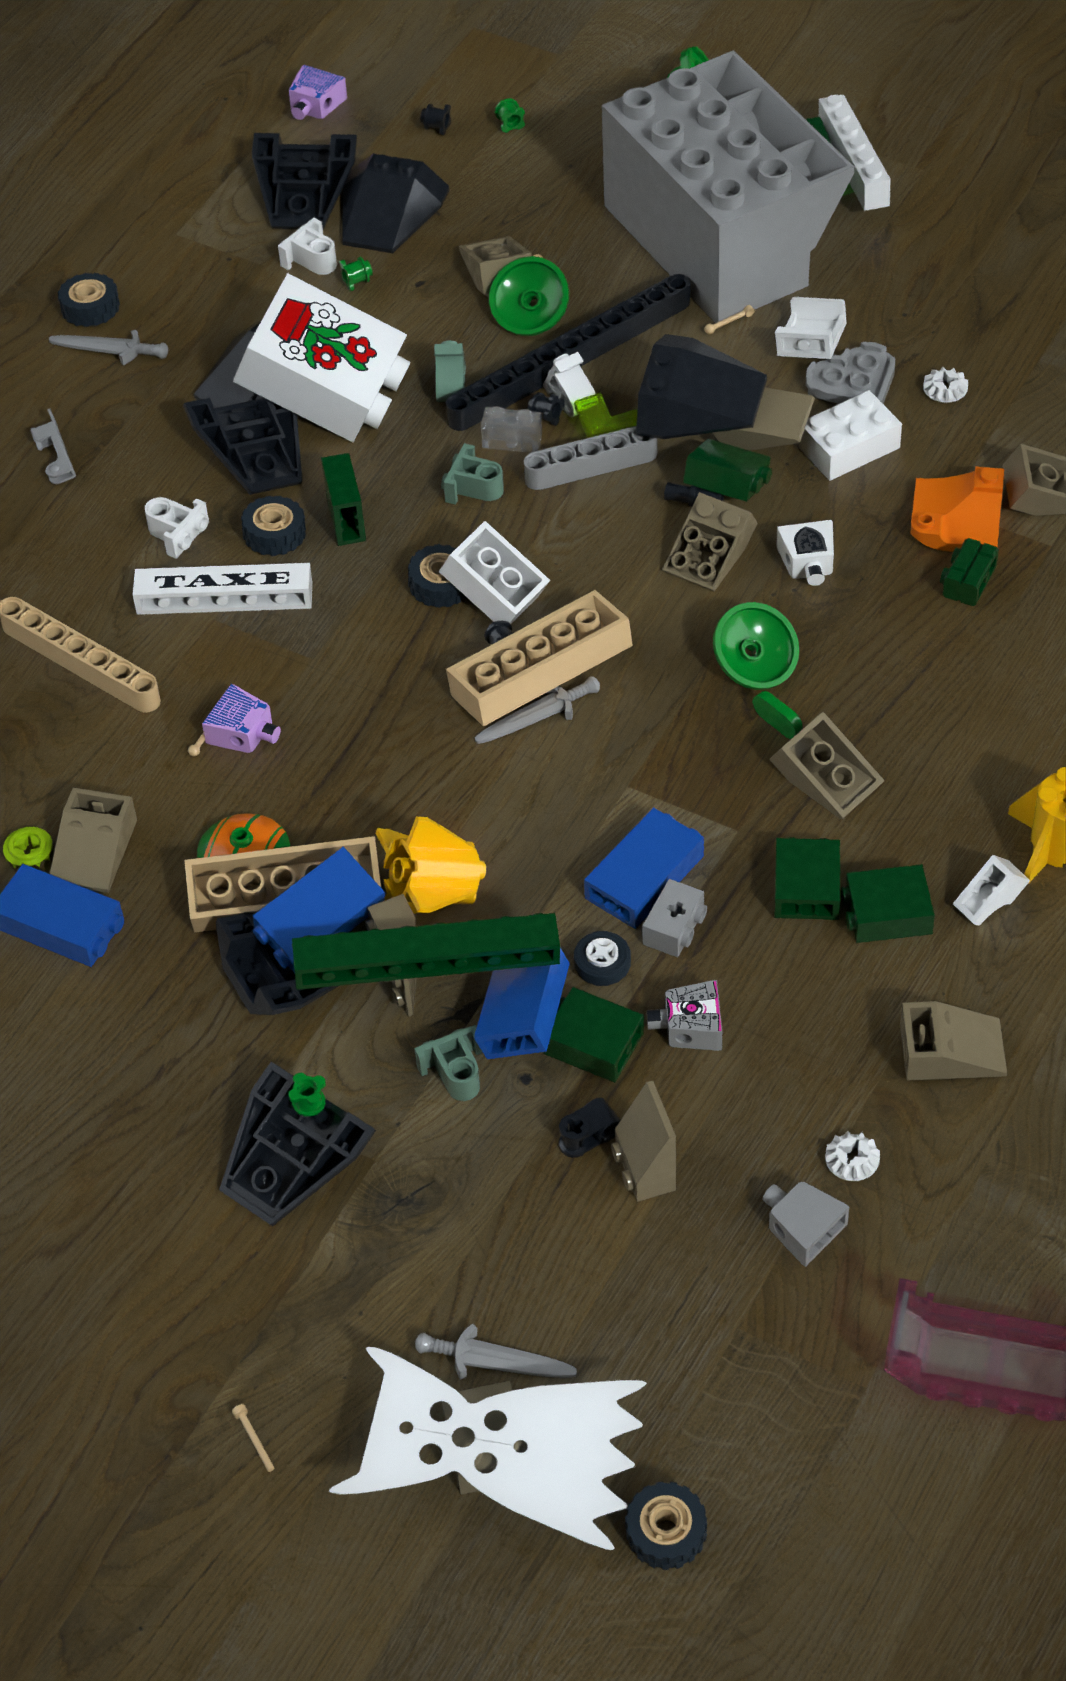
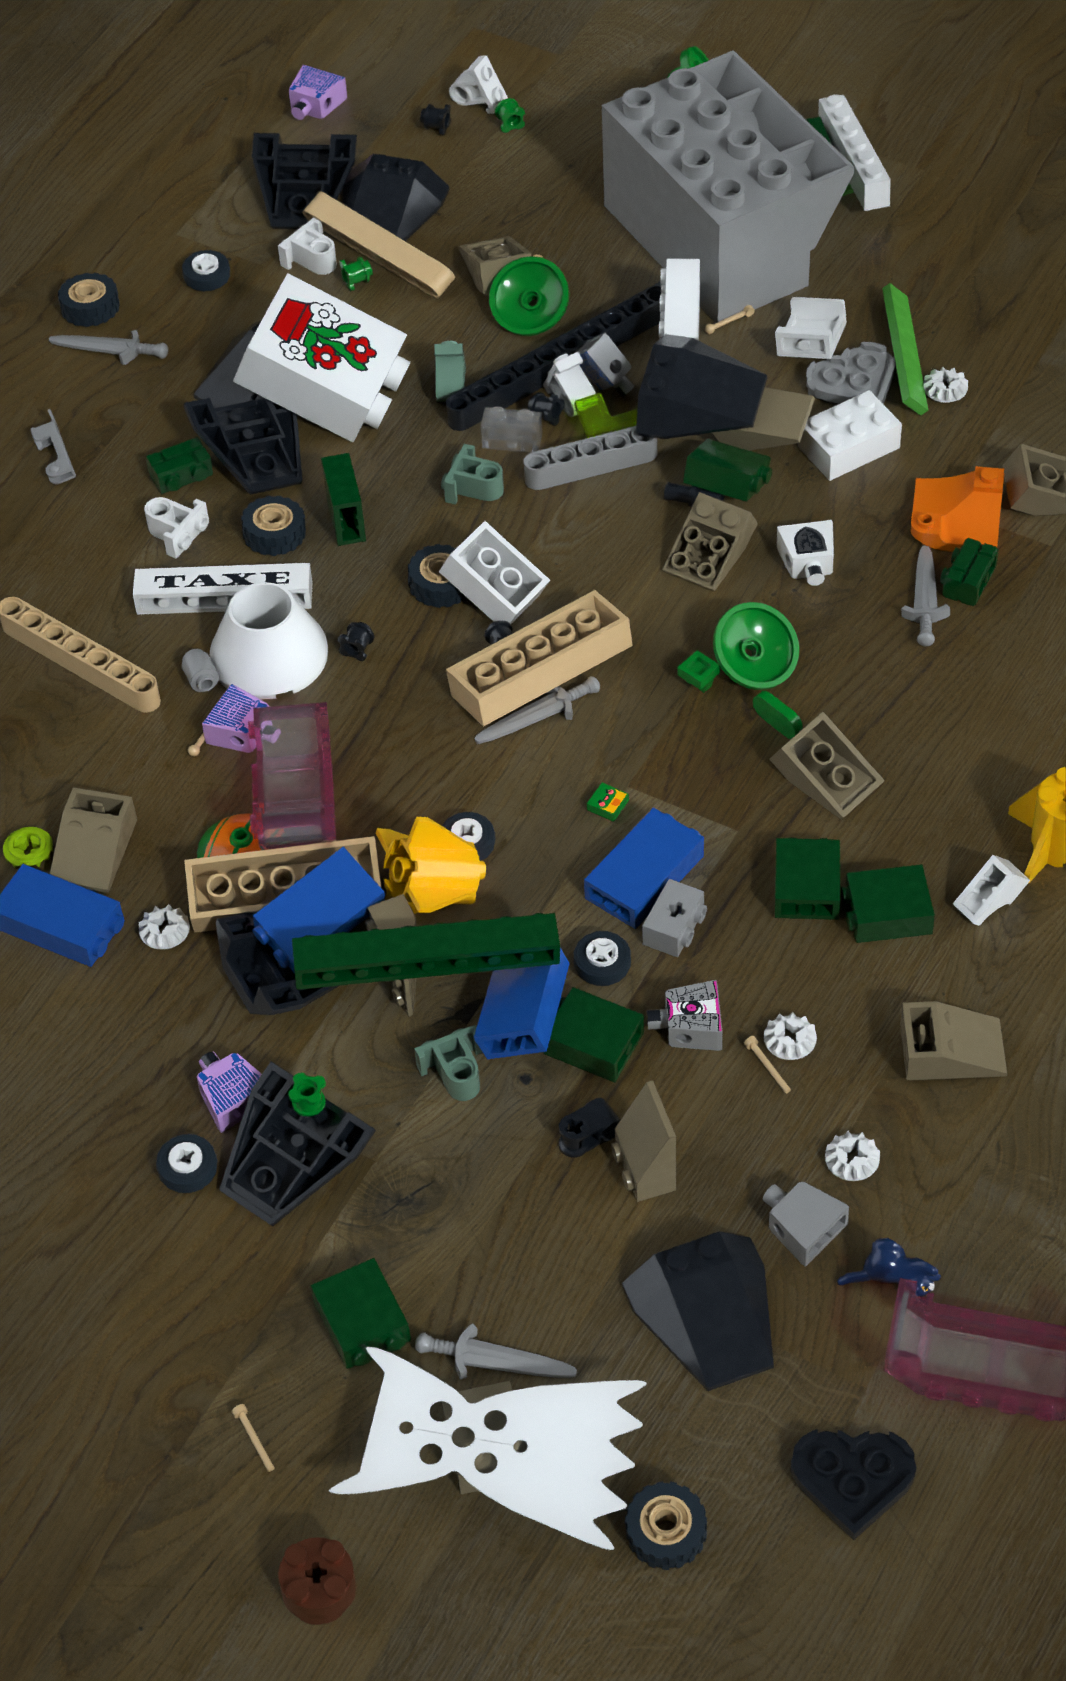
none -> white gear [138,904,190,949]
none -> dark green brick [146,437,213,495]
none -> black wheel [156,1134,218,1193]
none -> black wheel [182,250,230,291]
none -> light grey brick [182,649,219,692]
none -> lavender torso [196,1052,262,1133]
none -> white cone [210,582,328,699]
none -> clear windscreen [248,702,337,850]
none -> copper brick [279,1537,356,1625]
none -> tan beam [303,192,455,299]
none -> dark green brick [310,1258,411,1369]
none -> black brick [337,622,375,661]
none -> black wheel [442,812,496,861]
none -> white pin [449,55,508,114]
none -> light grey torso [577,333,634,397]
none -> green tile [587,782,629,822]
none -> black wedge [622,1231,774,1391]
none -> white brick [659,259,700,341]
none -> green tile [678,650,720,693]
none -> tan piece [744,1036,791,1093]
none -> white gear [764,1012,817,1060]
none -> black plate [790,1429,917,1540]
none -> dark blue animal [837,1238,941,1304]
none -> bright green tile [883,283,928,415]
none -> light grey sword [901,545,950,647]

